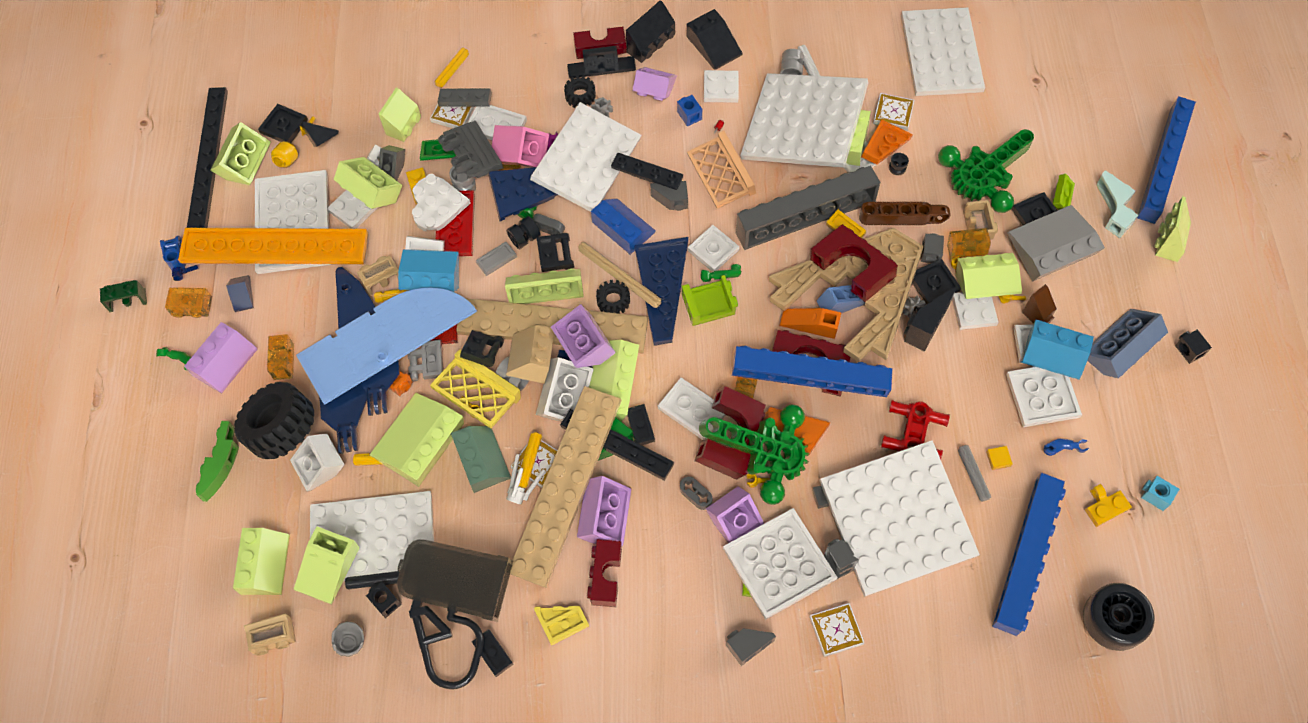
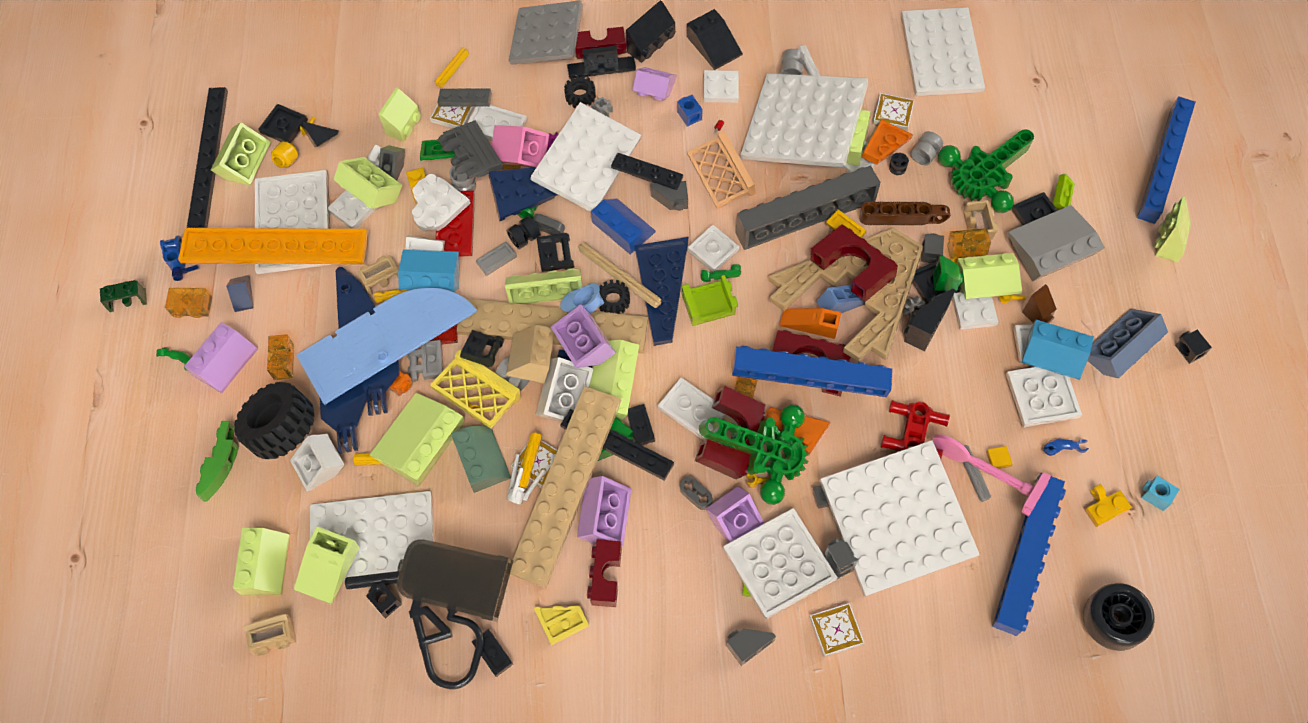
light grey hair [332,621,364,657] -> none
light aqua arch [1097,170,1138,238] -> none
none -> light grey plate [508,0,583,65]
none -> light blue piece [560,283,604,313]
none -> light grey wheel [911,131,943,165]
none -> bright pink piece [932,434,1051,516]
none -> green slope [933,256,963,291]

